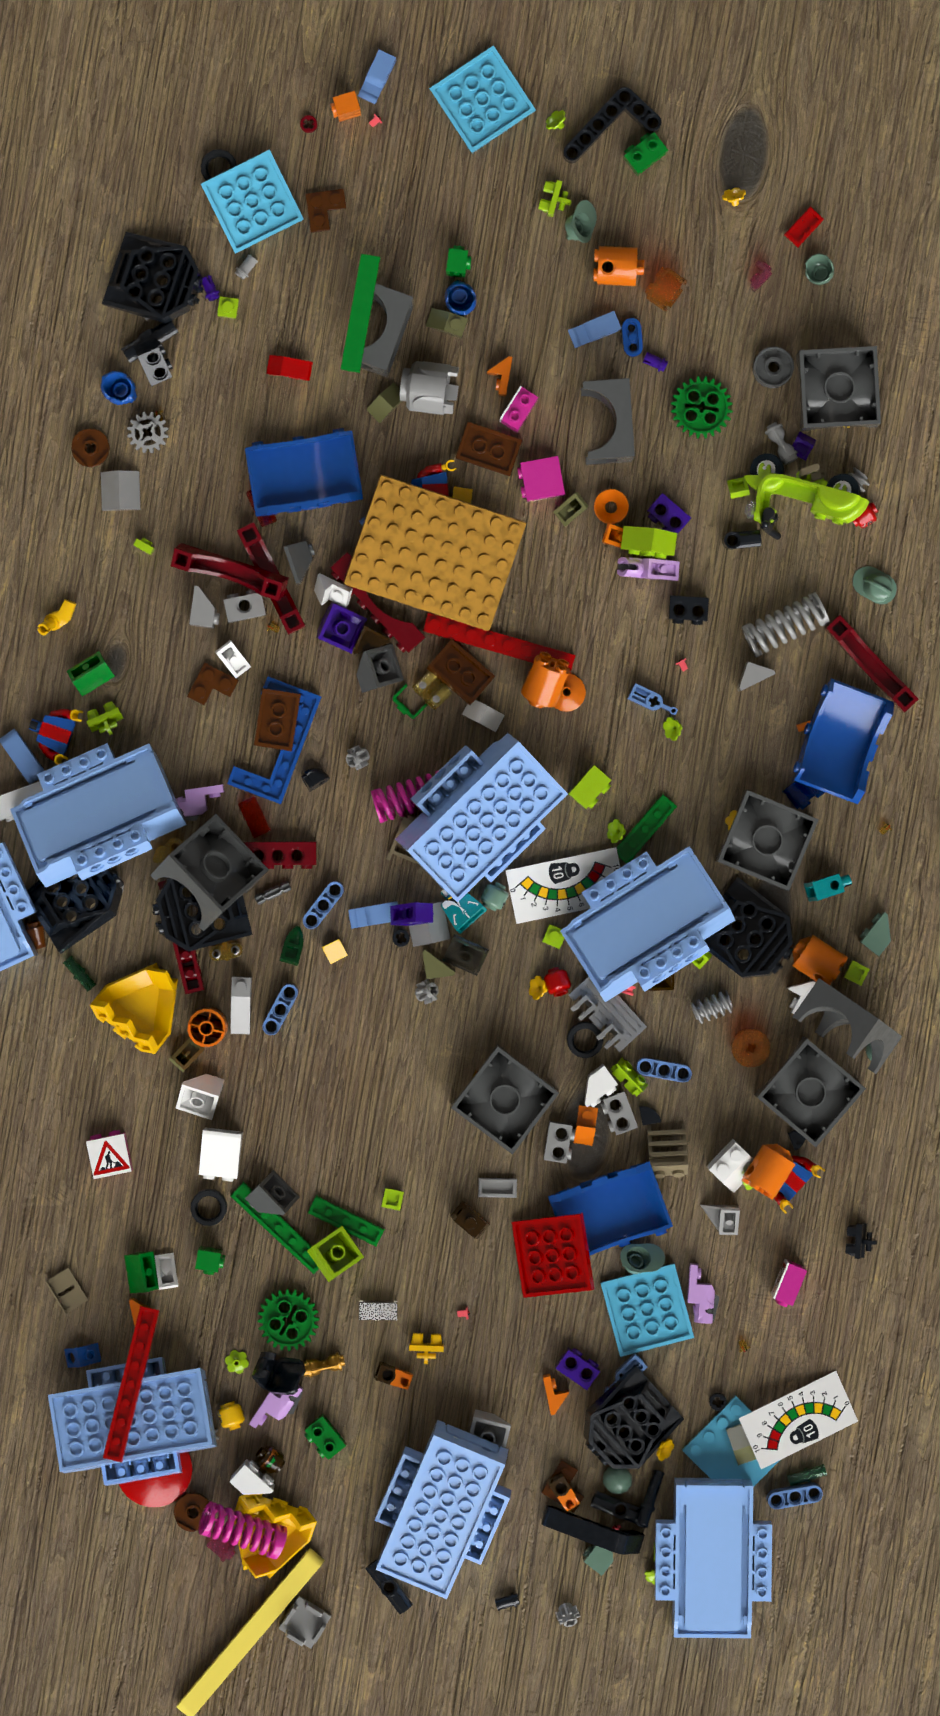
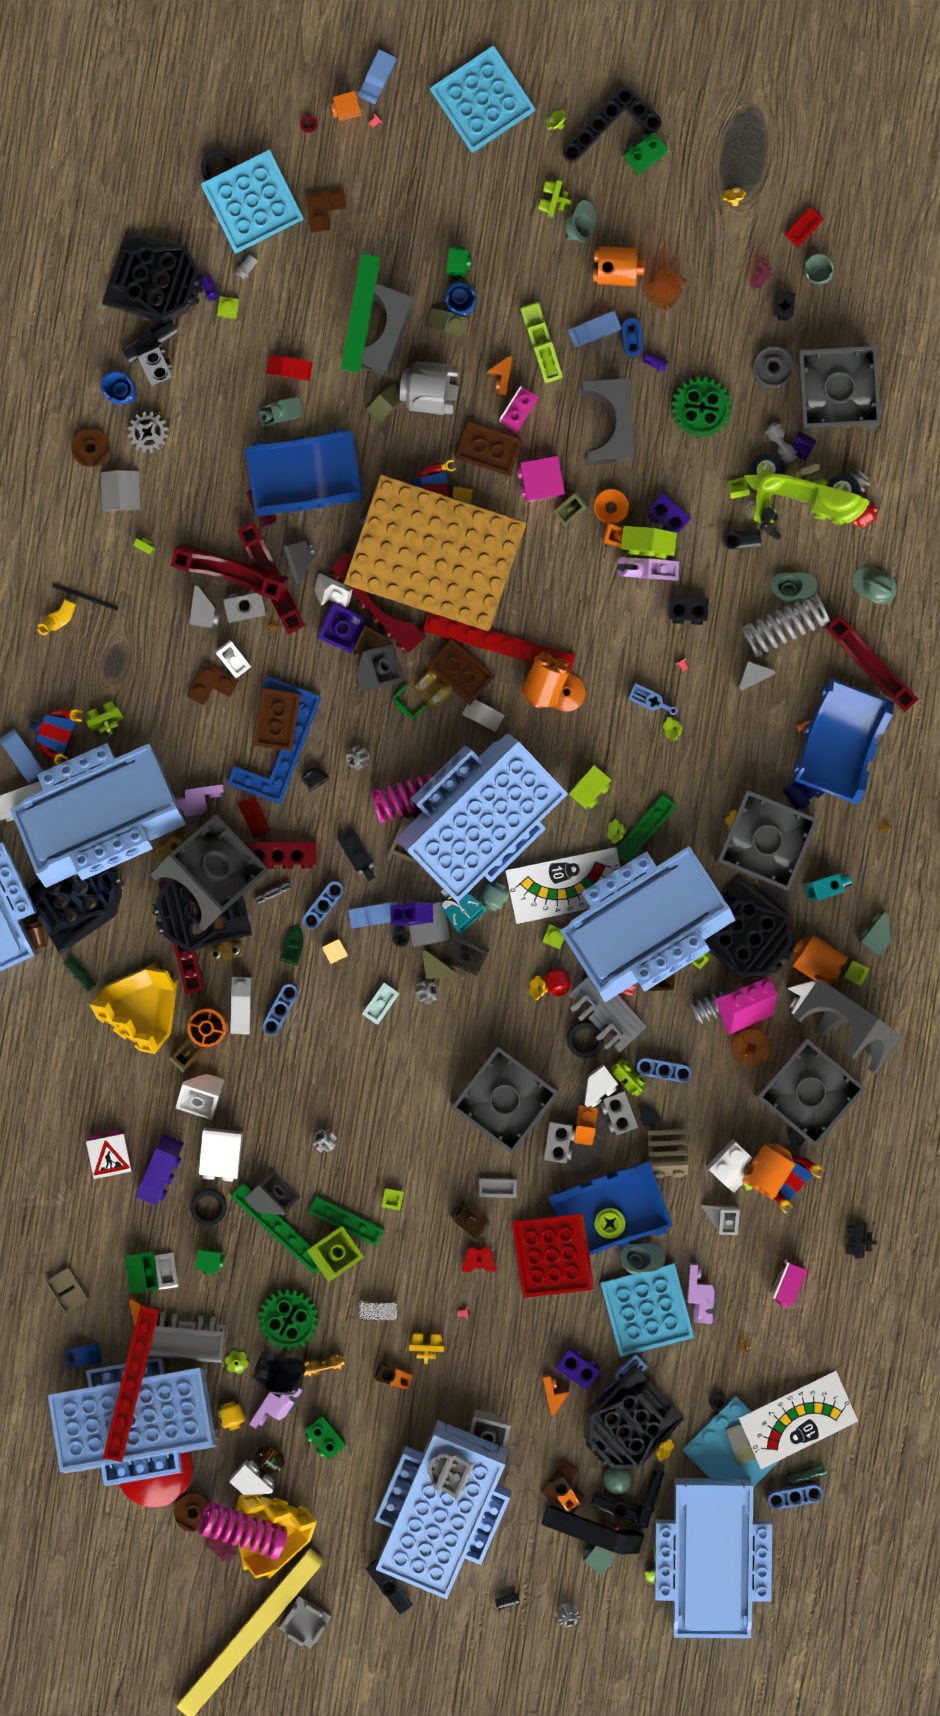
green brick [66,651,115,697] -> none
none -> black axle [52,583,118,611]
none -> dark purple wedge [136,1134,184,1206]
none -> light grey hinge [149,1312,226,1363]
none -> sand green slope [258,397,304,427]
none -> light grey gear [312,1128,337,1153]
none -> black hinge [337,829,375,881]
none -> light aqua plate [362,983,400,1025]
none -> light grey slope [427,1452,474,1499]
none -> red animal [461,1246,497,1273]
none -> lime slope [520,302,563,384]
none -> lime gear [595,1208,625,1239]
none -> dark pink slope [715,976,777,1035]
none -> sand green piece [771,572,818,603]
none -> black brick [773,291,796,321]

